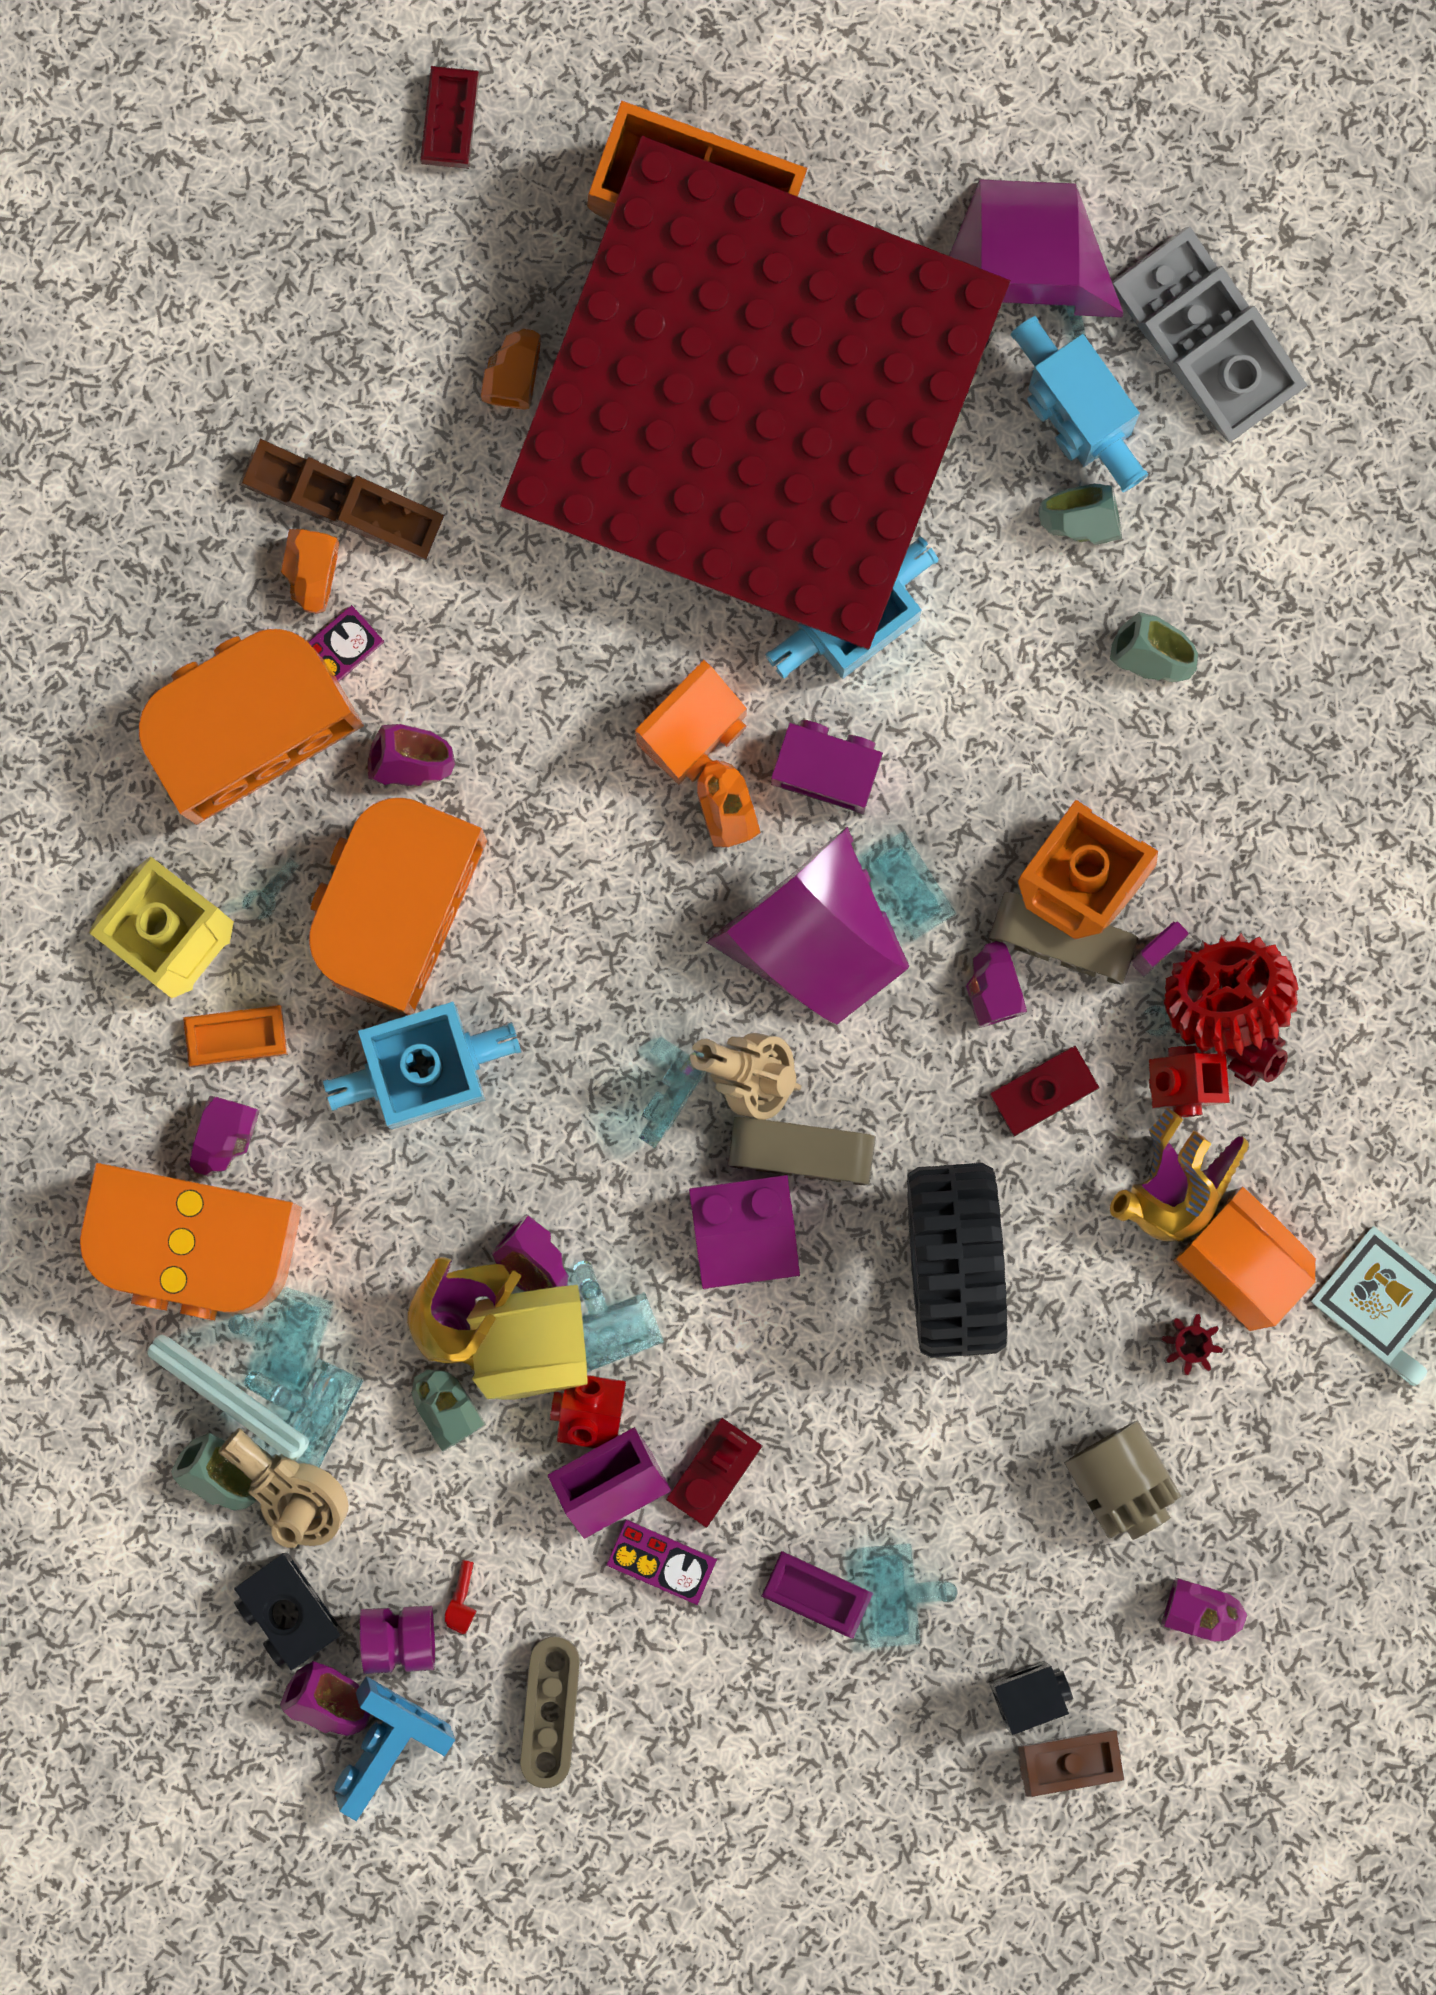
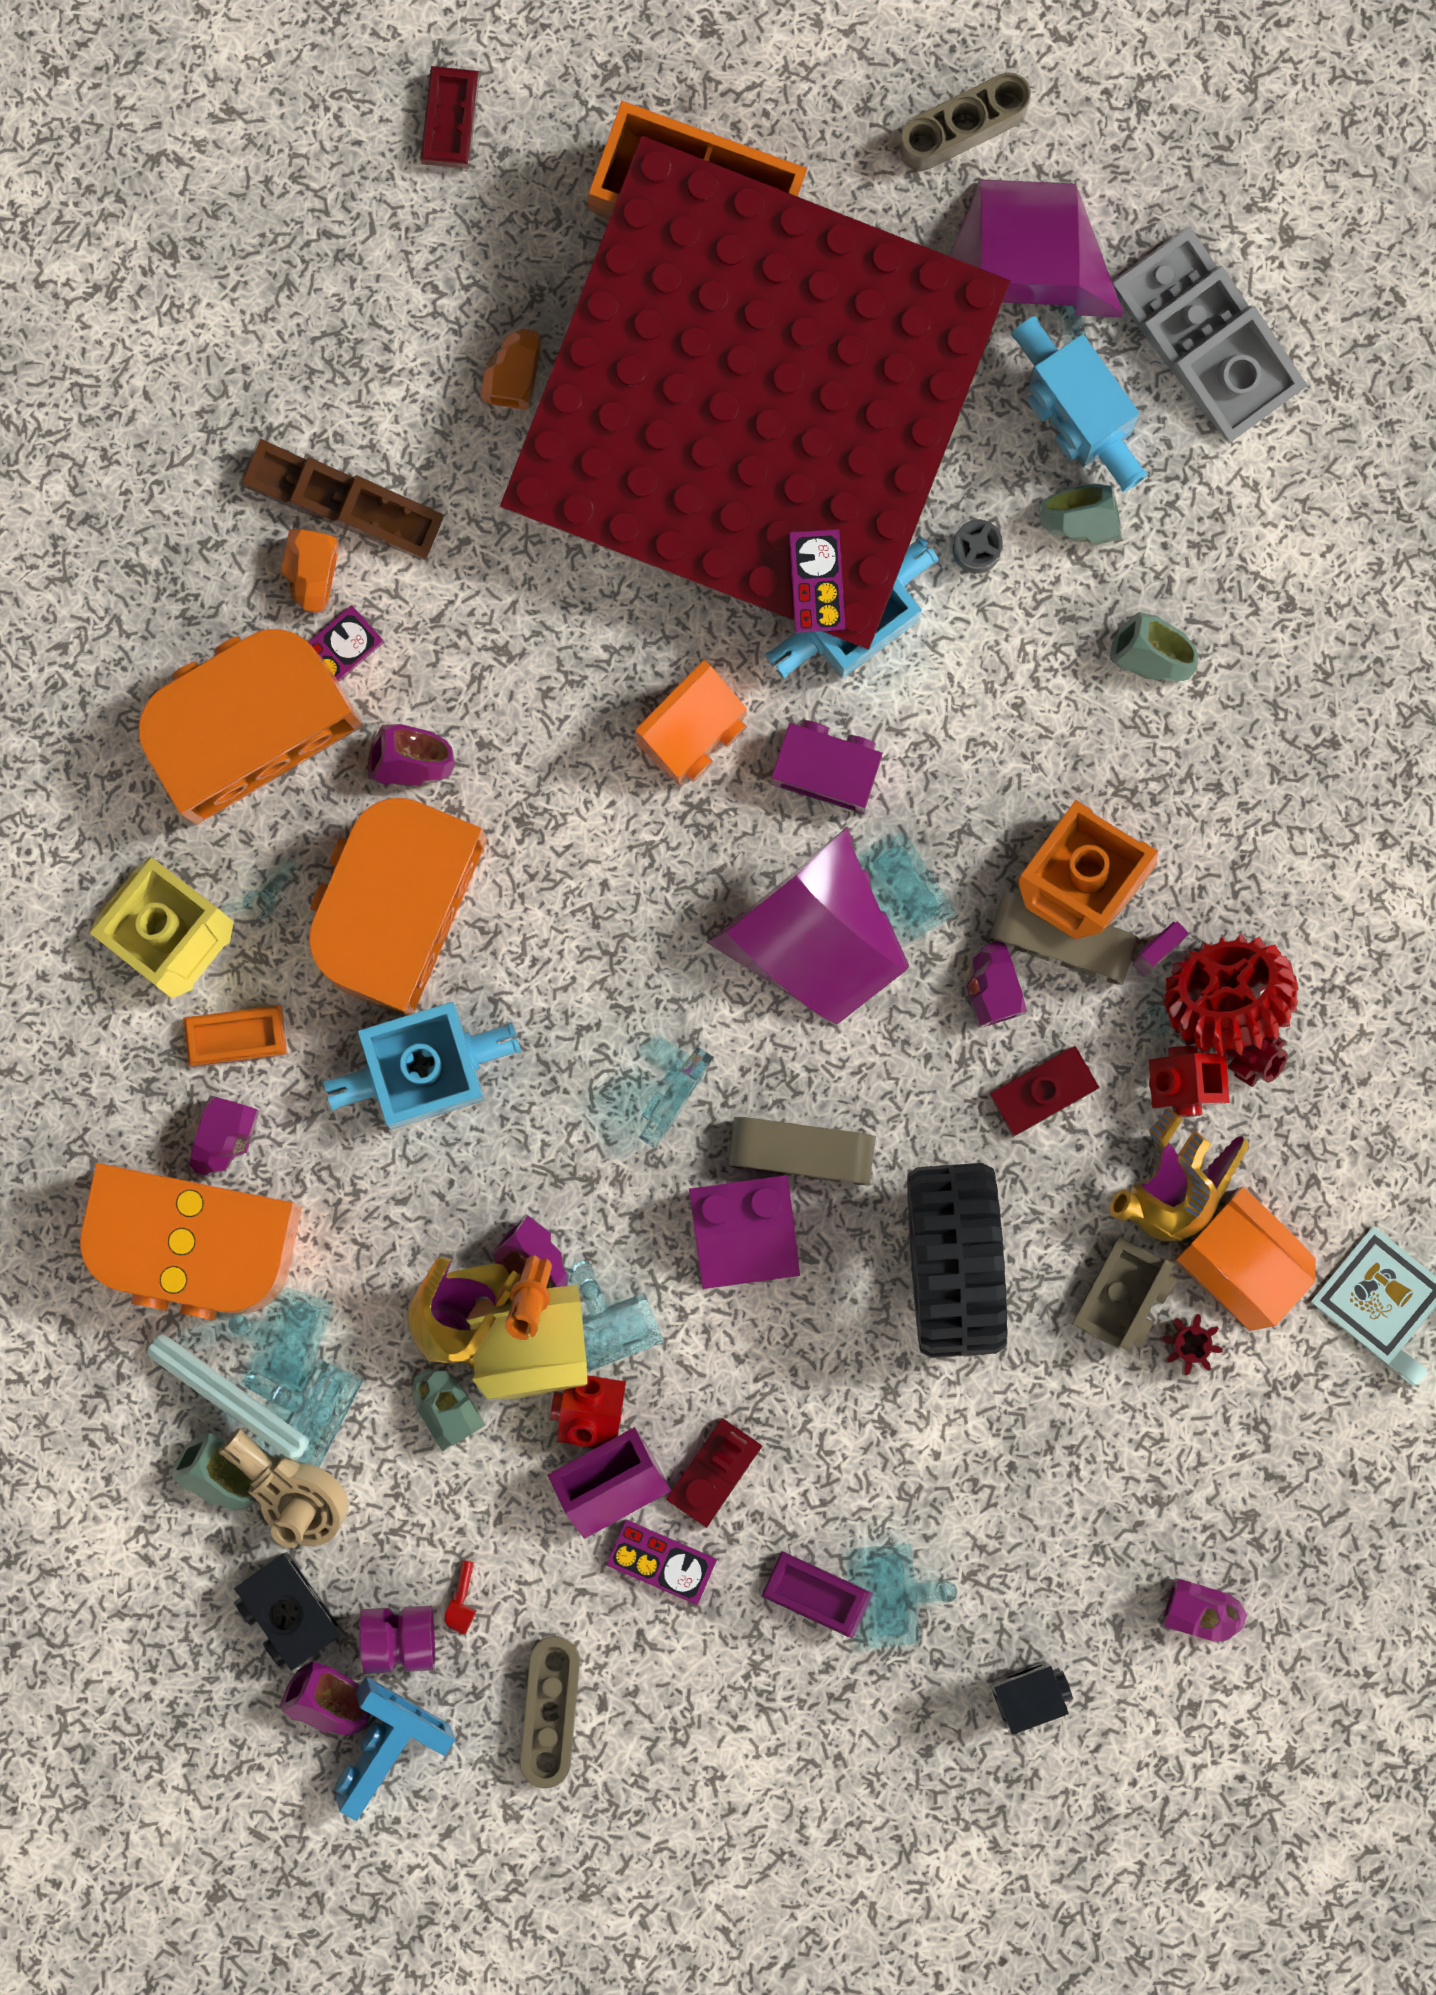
tan pin [690,1033,802,1120] -> none
orange rock [697,760,761,848] -> none
reddish brown plate [1018,1730,1124,1797] -> none
dark tan gear [1064,1420,1182,1540] -> none
none -> orange axle [505,1255,552,1340]
none -> tile [789,529,845,633]
none -> dark tan beam [900,72,1031,171]
none -> dark grey wheel [953,519,1003,574]
none -> dark tan bracket [1072,1236,1177,1352]

